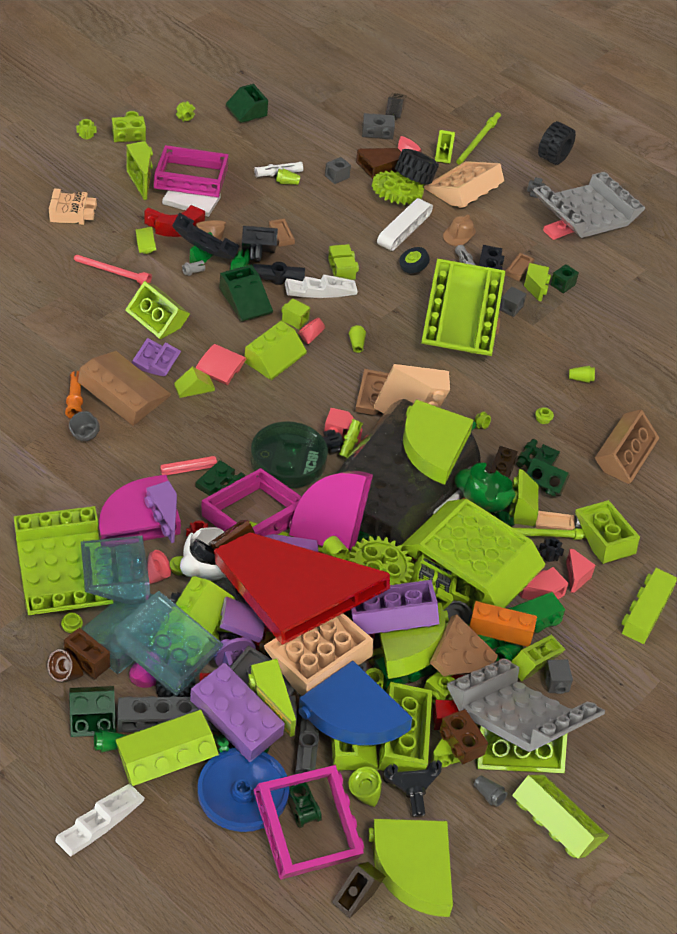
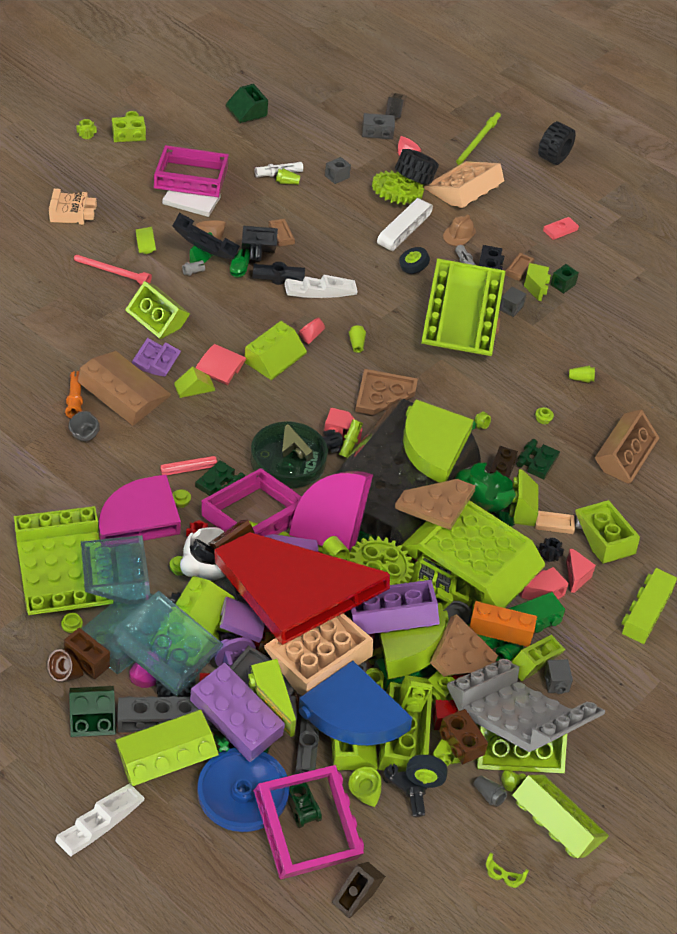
green cone [94,730,127,753] -> none
lime slope [127,141,153,200] -> none
red arch [144,205,205,237] -> none
medium lavender slope [144,481,177,543] -> none
coral piece [146,550,171,584] -> none
lime gear [176,101,195,122] -> none
dark green slope [219,264,273,322] -> none
lime brick [281,298,310,330] -> none
lime piece [328,244,359,280] -> none
reddish brown slope [356,148,401,179] -> none
lime brick [368,819,453,917] -> none
light nougat slope [374,364,450,425] -> none
lime slope [435,130,455,164] -> none
lime bar [512,527,586,540] -> none
dark grey gear [527,177,546,198] -> none
dark green brick [527,458,570,497] -> none
light grey slope [533,172,645,238] -> none
none -> lime plate [172,489,191,508]
none -> olive slope [282,424,313,462]
none -> medium nougat plate [395,479,475,530]
none -> lime slope [400,675,432,712]
none -> black wheel [406,755,448,788]
none -> lime cap [486,852,529,888]
none -> lime rock [501,770,526,792]

